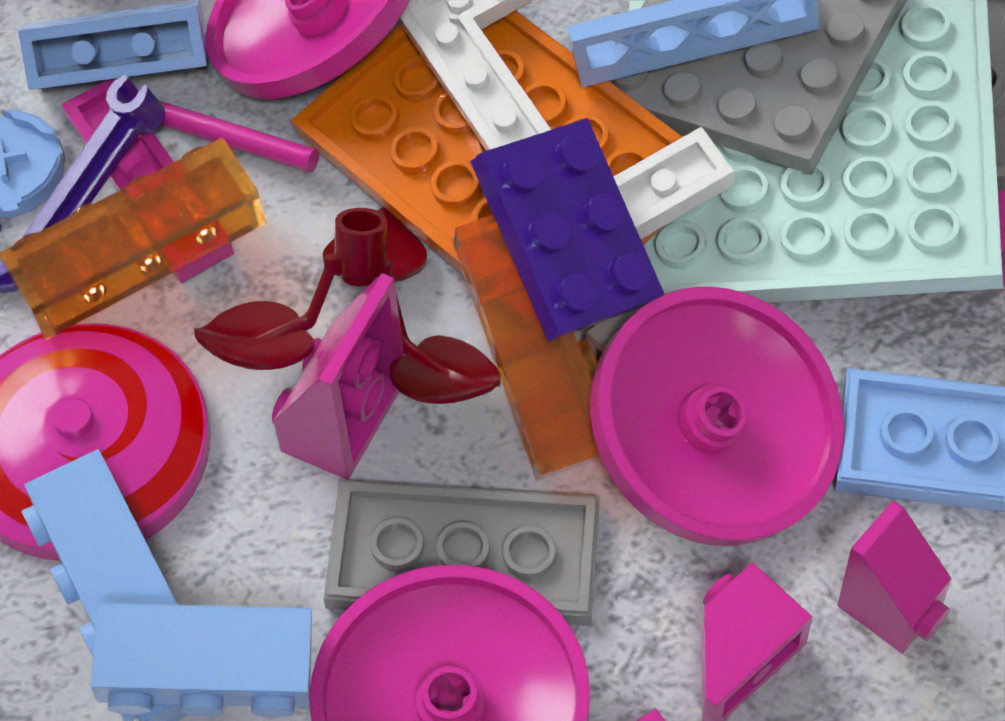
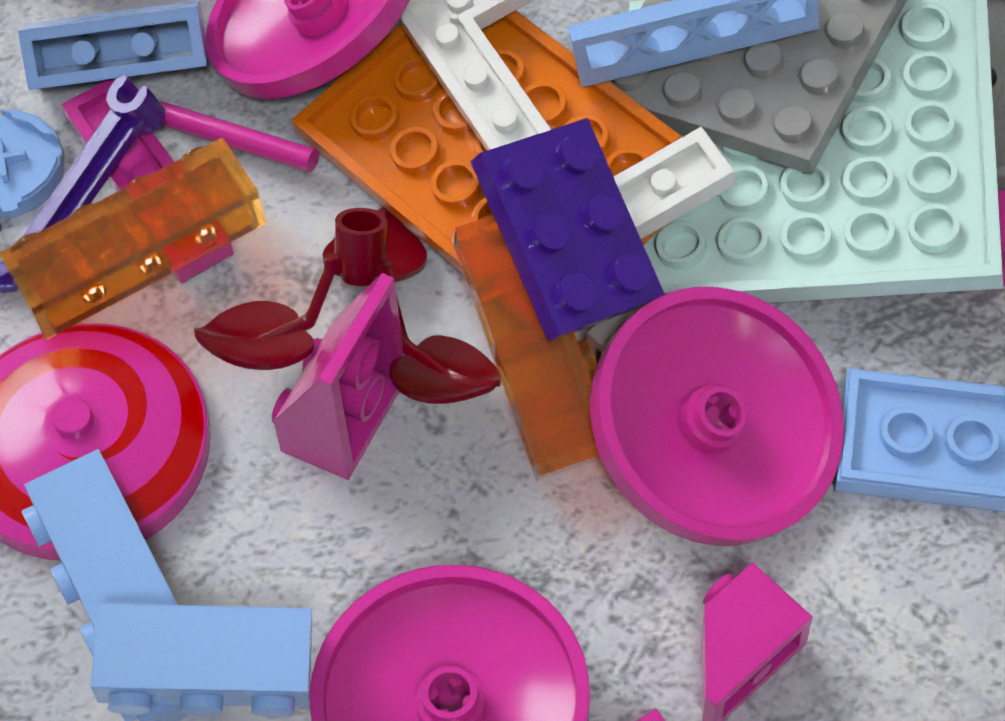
light grey tile [323,480,600,626] -> none
dark pink slope [837,500,952,654] -> none

